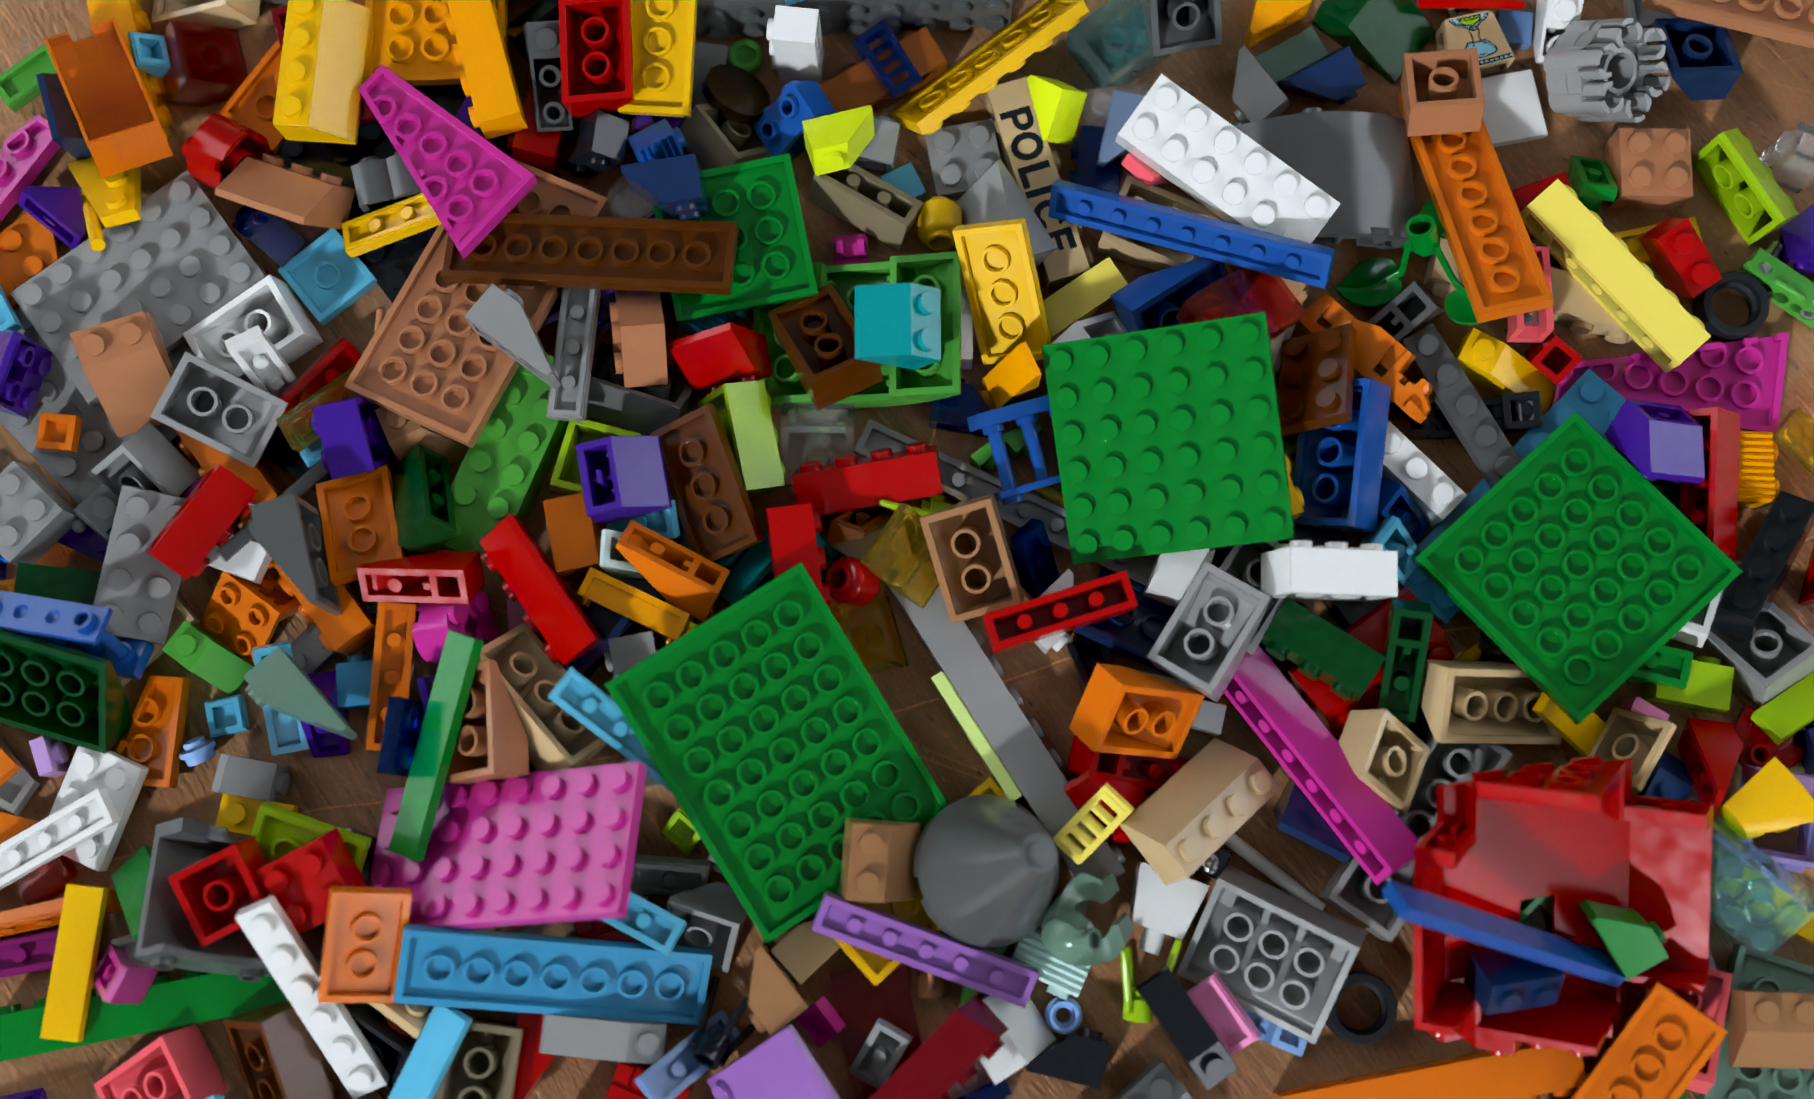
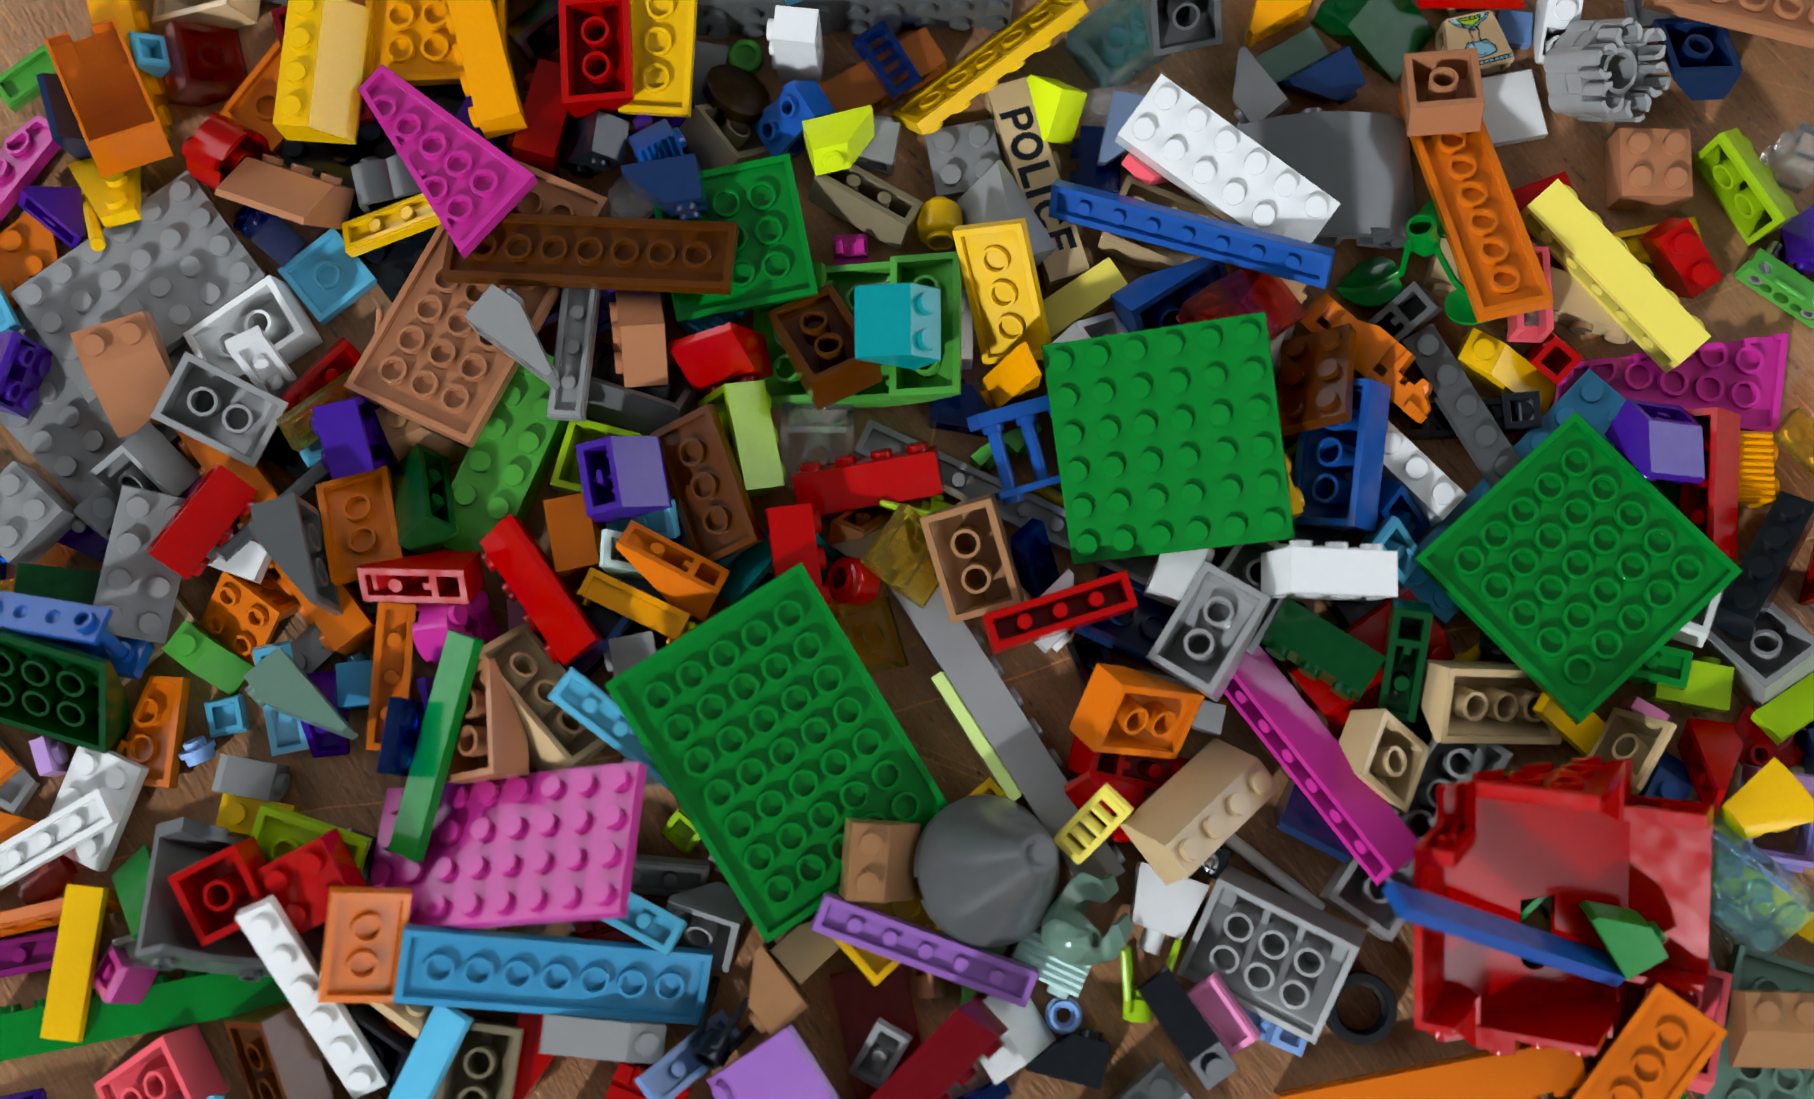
orange plate [35,413,83,453] -> none
dark grey slope [523,21,573,133] -> none
dark pink plate [796,996,847,1048] -> none
medium azure tile [880,162,926,200] -> none
dark blue brick [1464,950,1565,1015] -> none
green slope [1568,155,1618,213] -> none
black tyre [1692,271,1770,342] -> none

